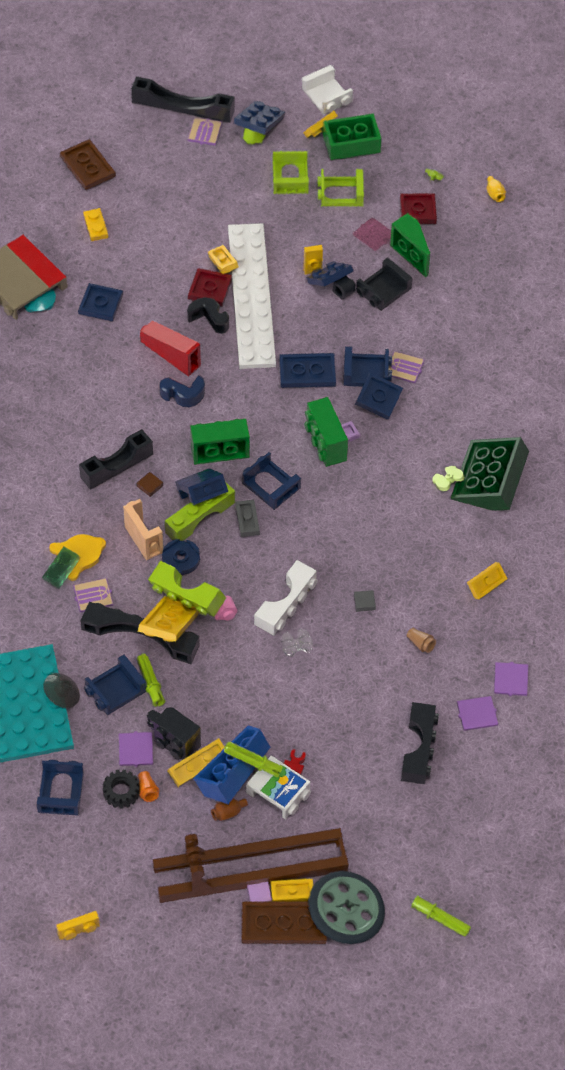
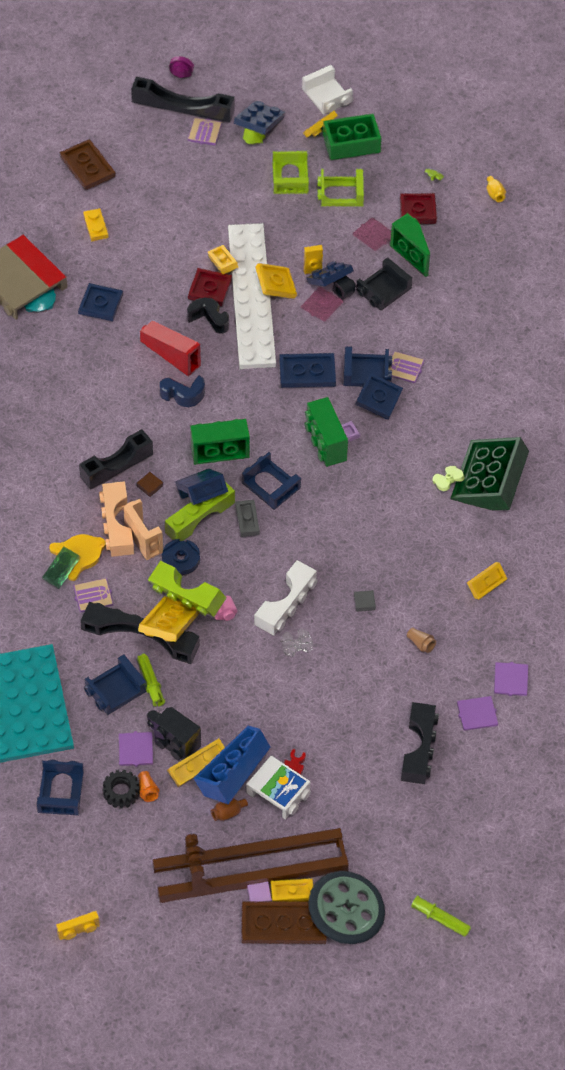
clear smoke dish [44,673,80,708] -> none
lime axle [224,741,283,777] -> none
none -> light nougat arch [99,481,134,557]
none -> magenta plate [169,56,194,78]
none -> yellow plate [255,263,297,299]
none -> clear pink piece [301,287,343,322]

